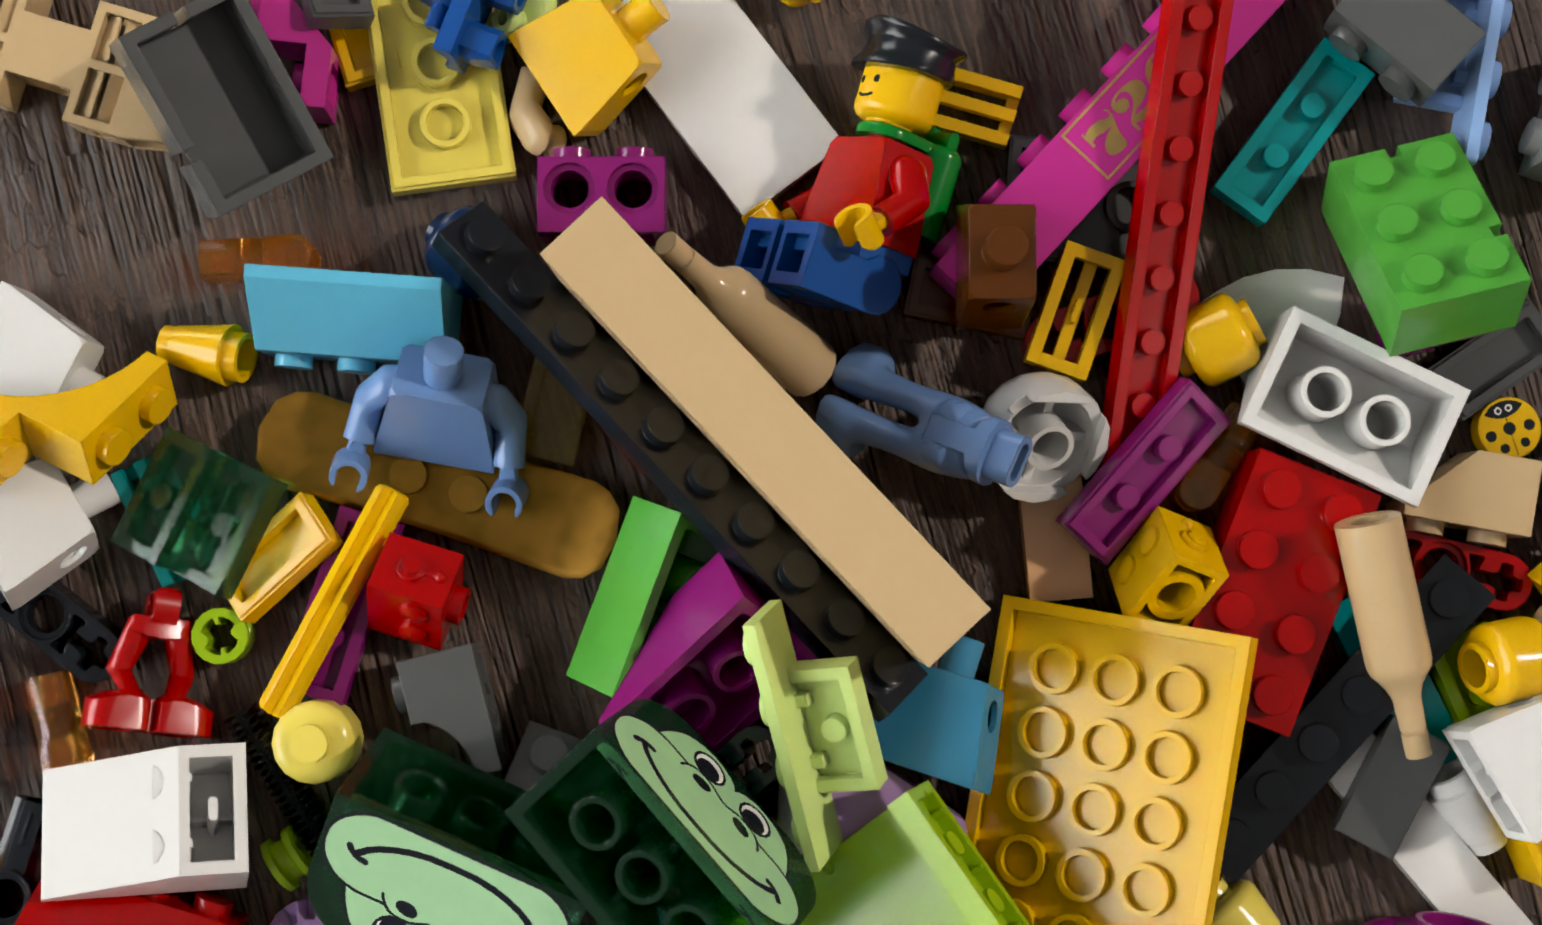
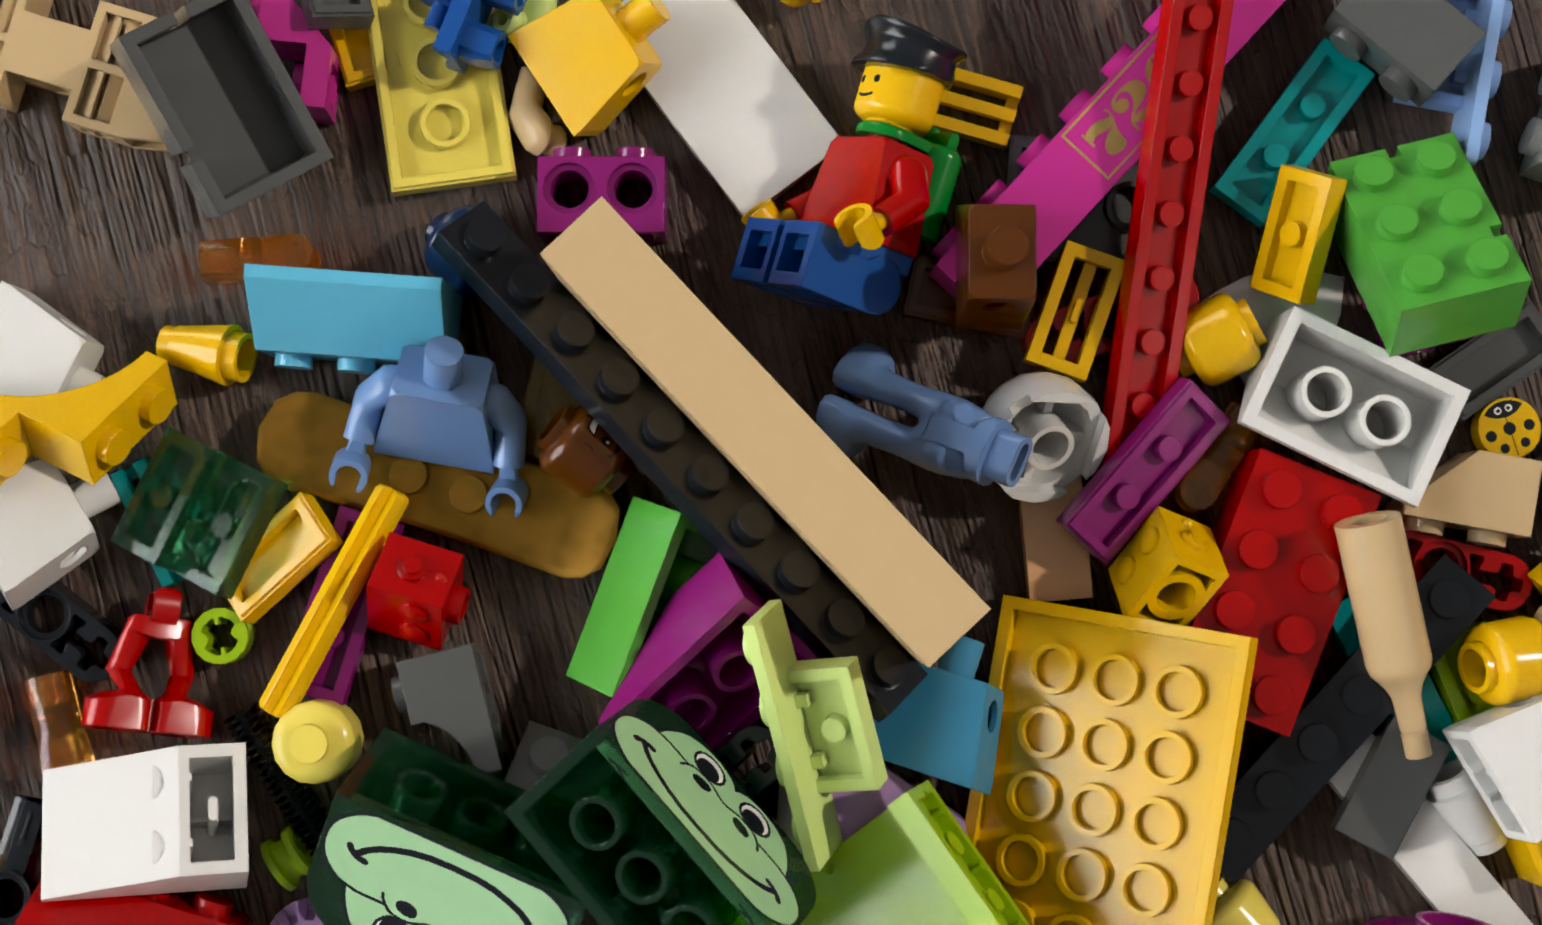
tan piece [655,231,836,397] -> none
none -> reddish brown head [536,404,634,498]
none -> yellow plate [1250,164,1348,305]

